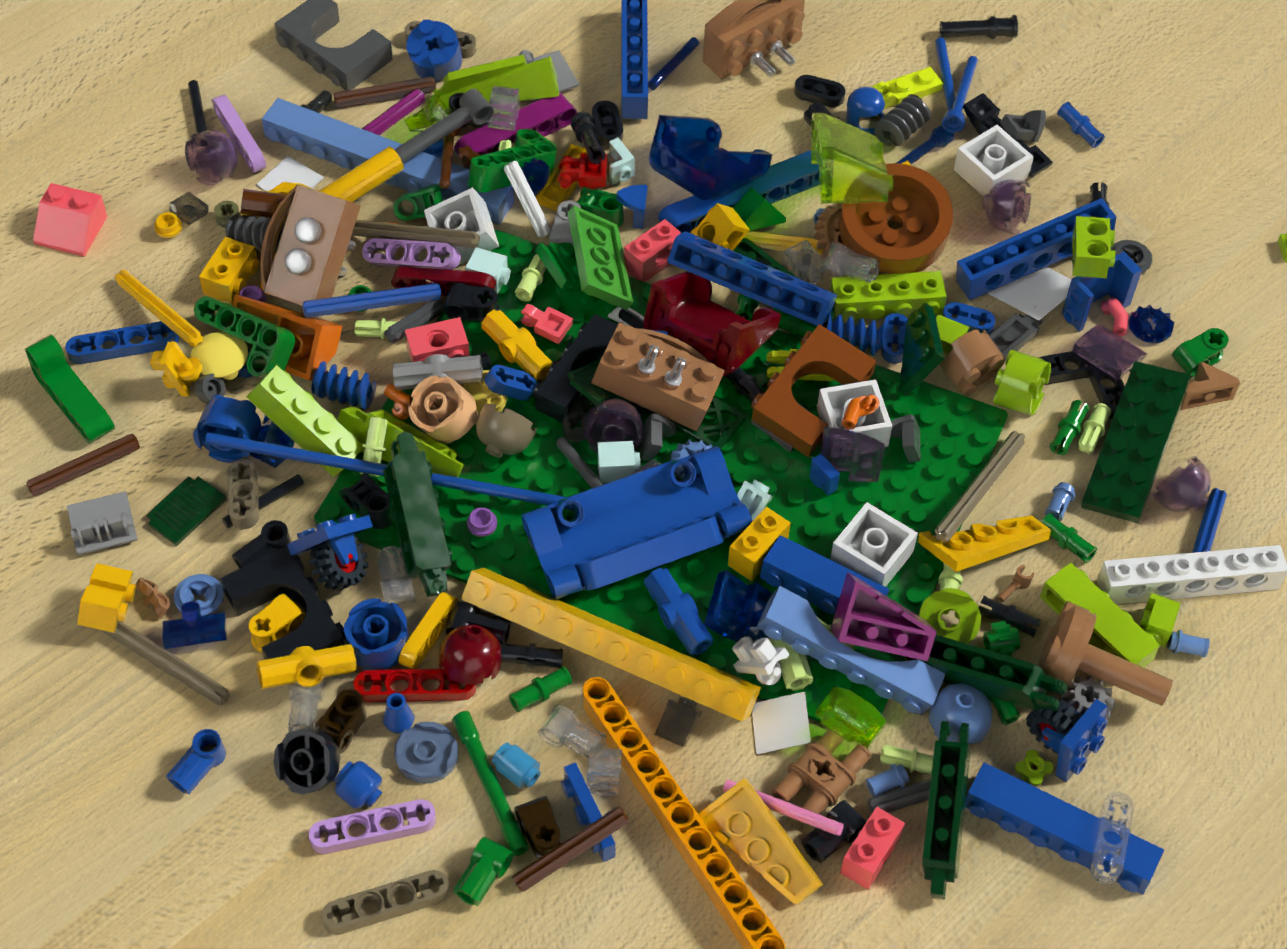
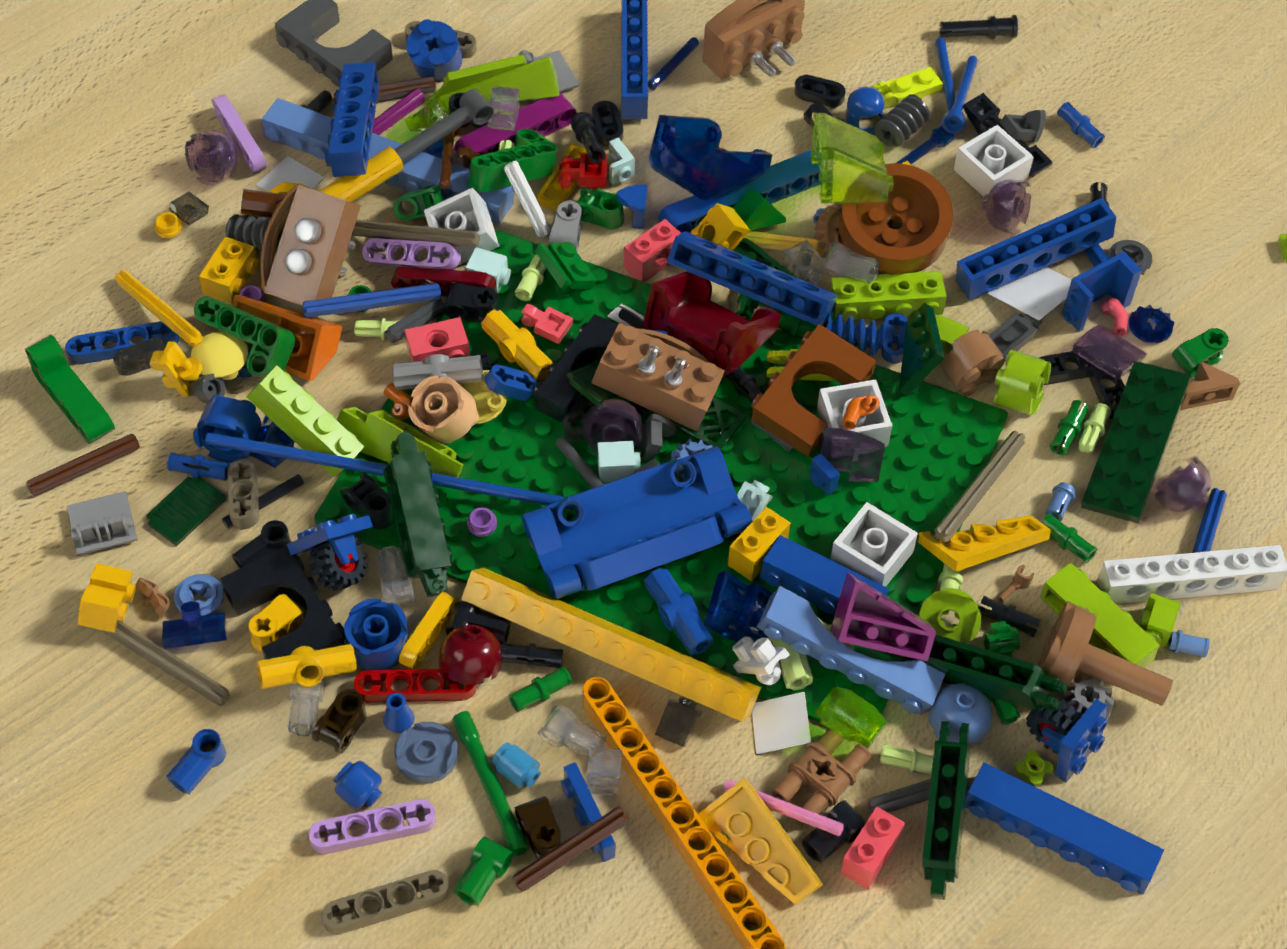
coral slope [33,183,107,257] -> none
black bar [188,80,209,144] -> none
olive bush [214,201,240,228] -> none
black cylinder [273,728,341,794] -> none
blue piece [311,361,376,410] -> none
yellowish green axle [360,417,388,477] -> none
dark tan cylinder [476,404,537,458] -> none
clear blue gear [512,158,550,196] -> none
bright green plate [567,206,633,310] -> none
medium blue pin [866,764,909,797] -> none
dark grey tile [890,415,921,463] -> none
blue beam [942,302,995,335] -> none
lime brick [1072,216,1116,278] -> none
clear beam [1090,792,1134,884] -> none
none -> clear smoke beam [113,338,166,376]
none -> blue pin [167,452,230,481]
none -> blue brick [325,62,379,177]

